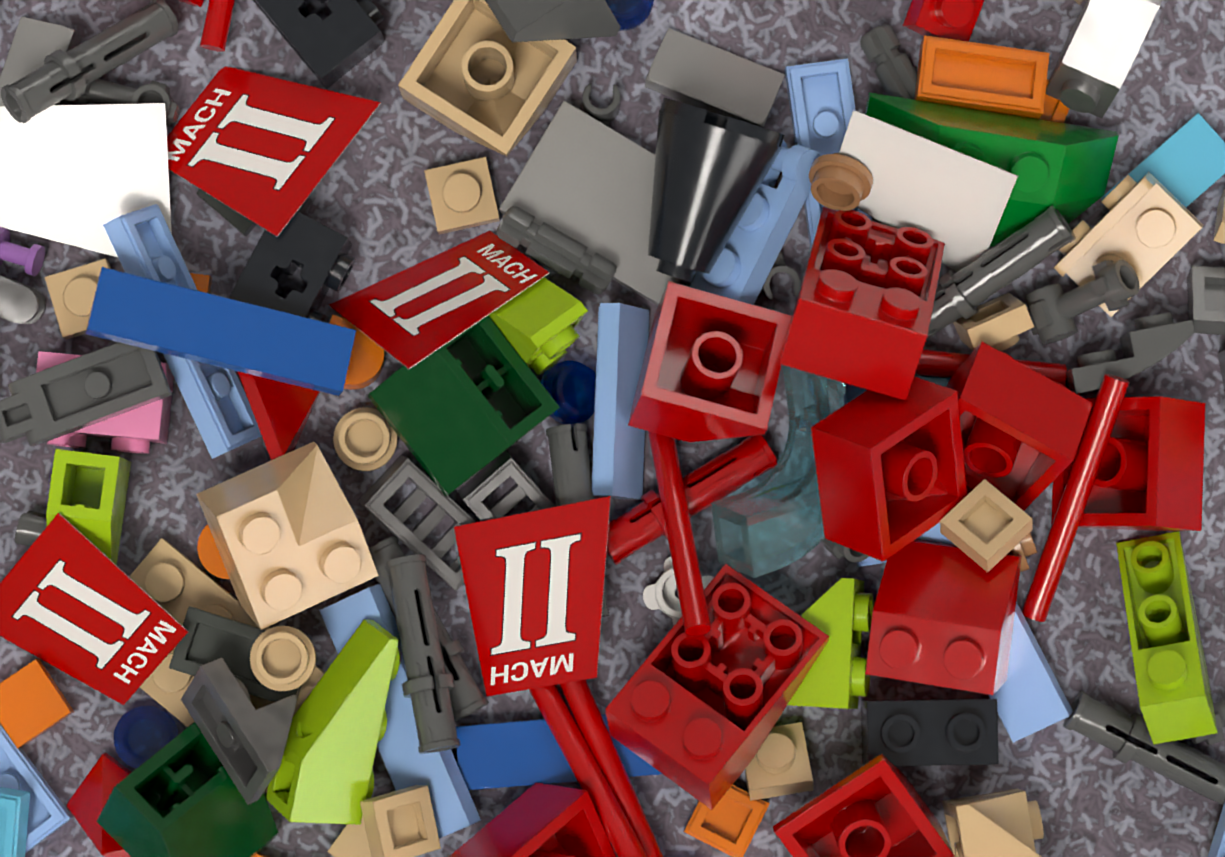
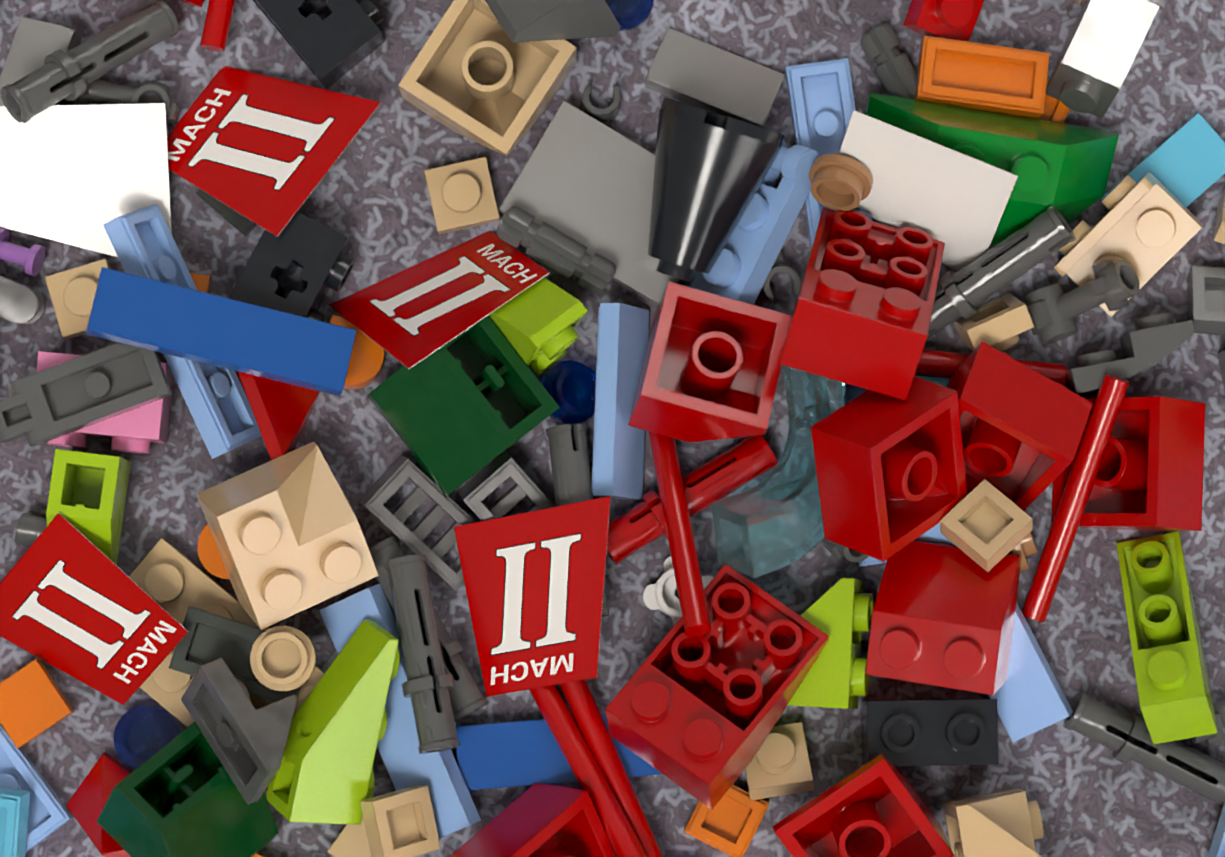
tan plate [333,407,398,471] -> none

